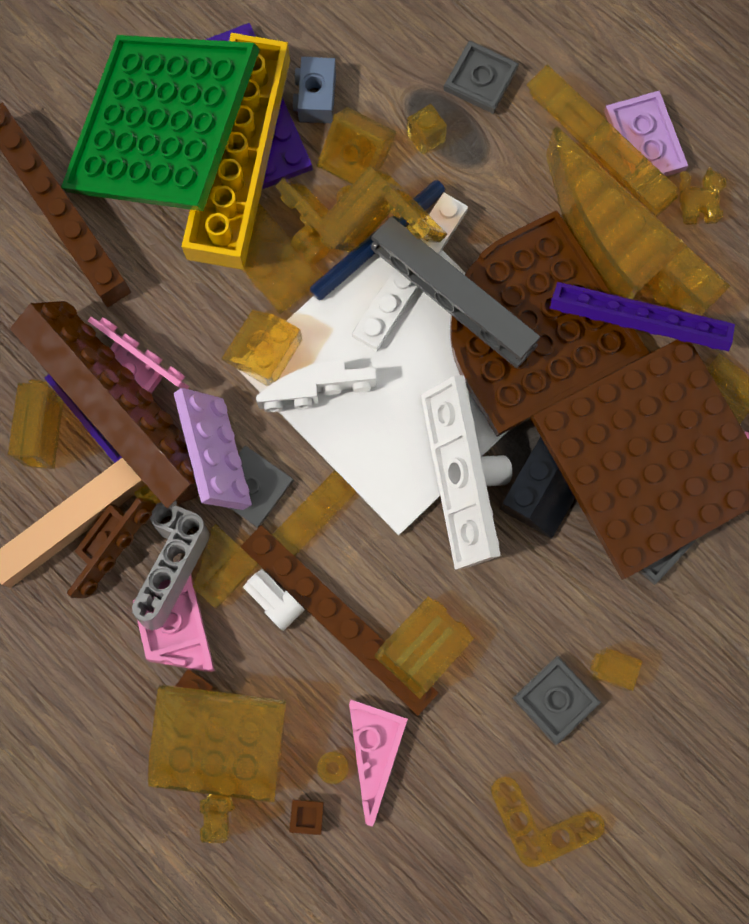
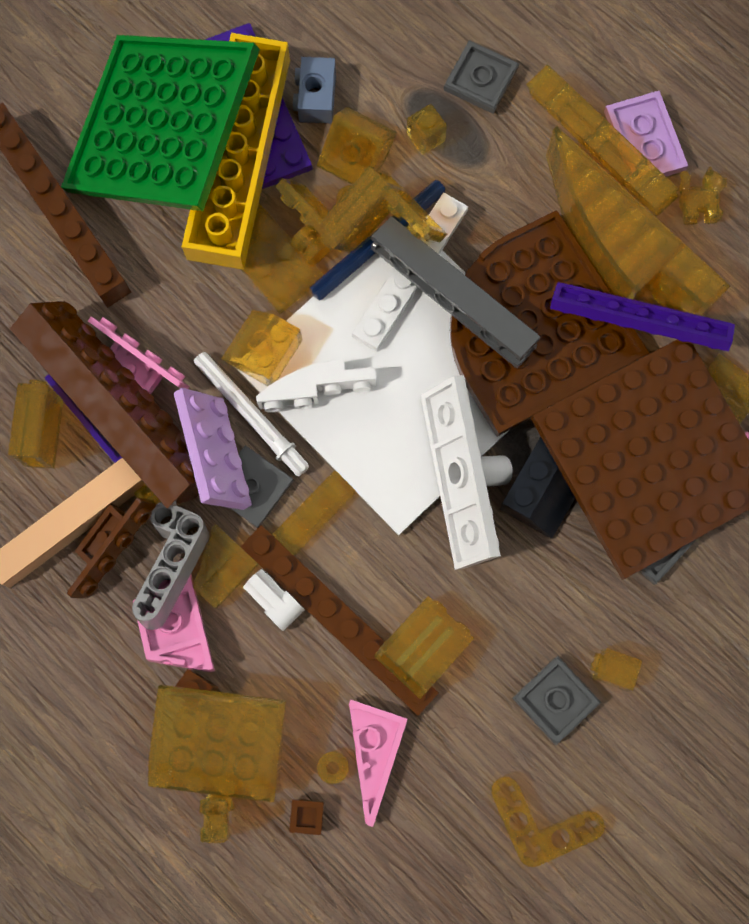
none -> white axle [194,352,309,476]

